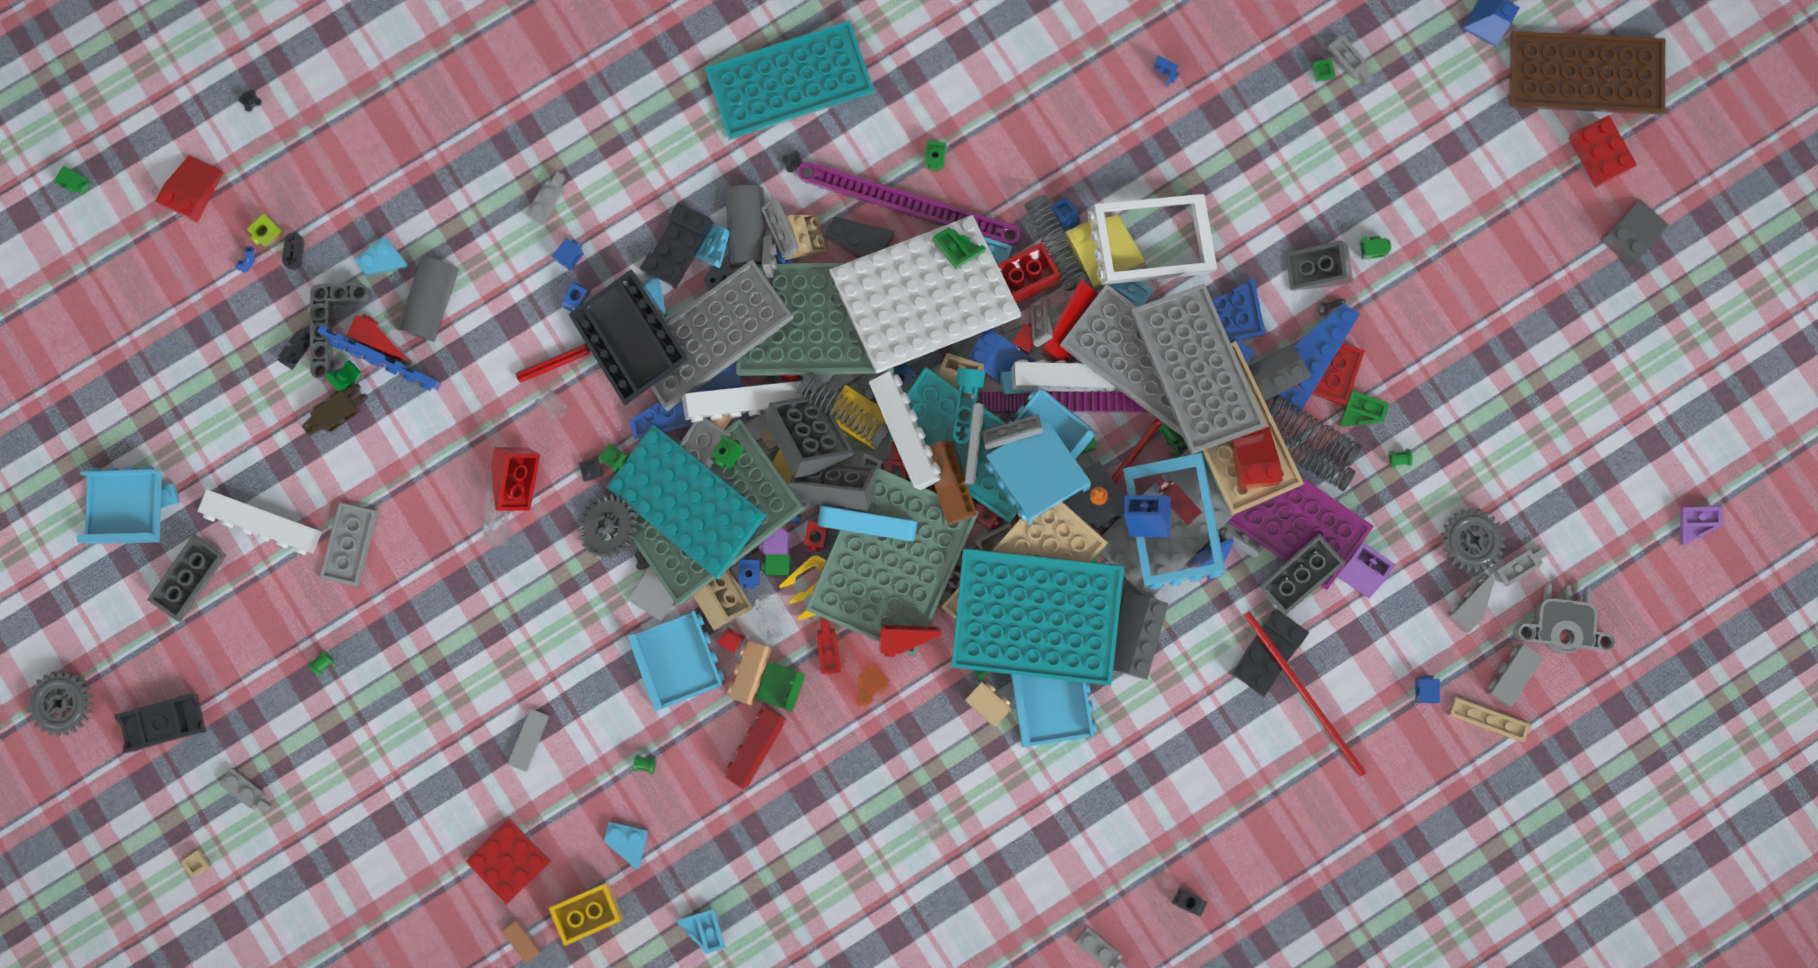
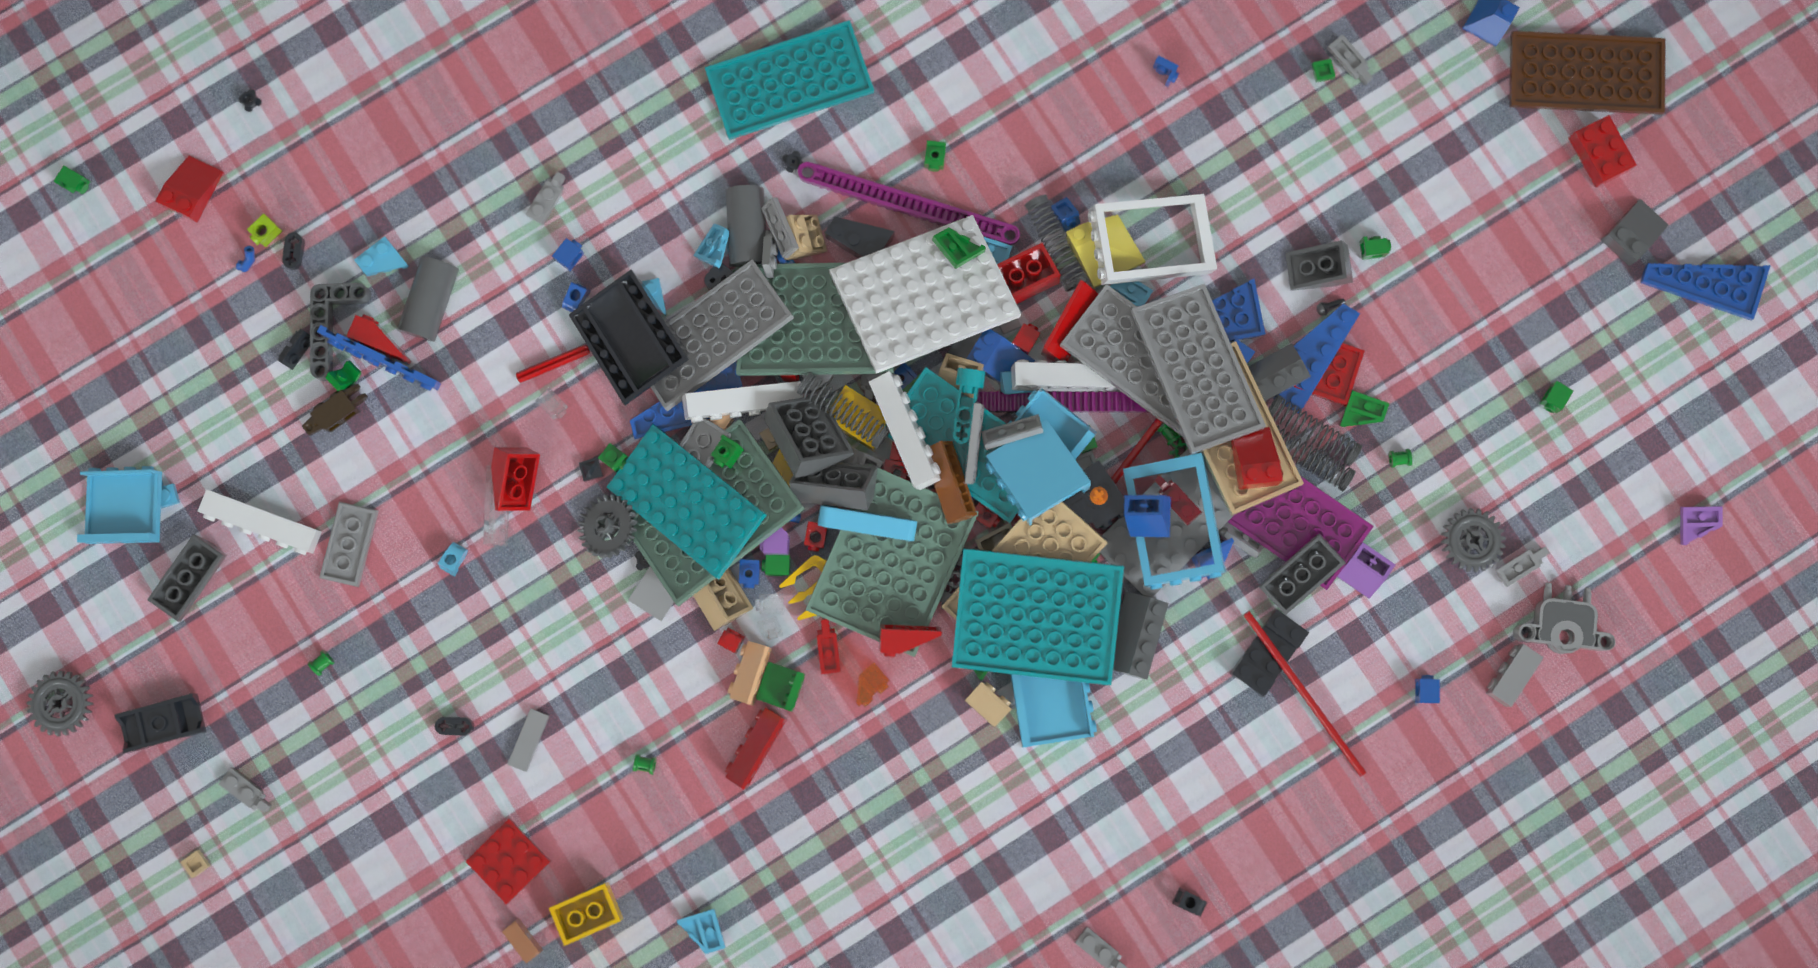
medium azure wing [604,822,648,869] -> none
medium azure panel [627,610,725,711] -> none
black piece [639,202,714,289] -> none
light grey tile [1030,296,1053,347] -> none
light grey slope [1448,573,1496,633] -> none
tan tile [1448,697,1531,743] -> none
none -> black beam [435,717,474,736]
none -> medium azure leg [438,542,468,577]
none -> green brick [1540,381,1574,413]
none -> blue wing [1640,263,1771,321]

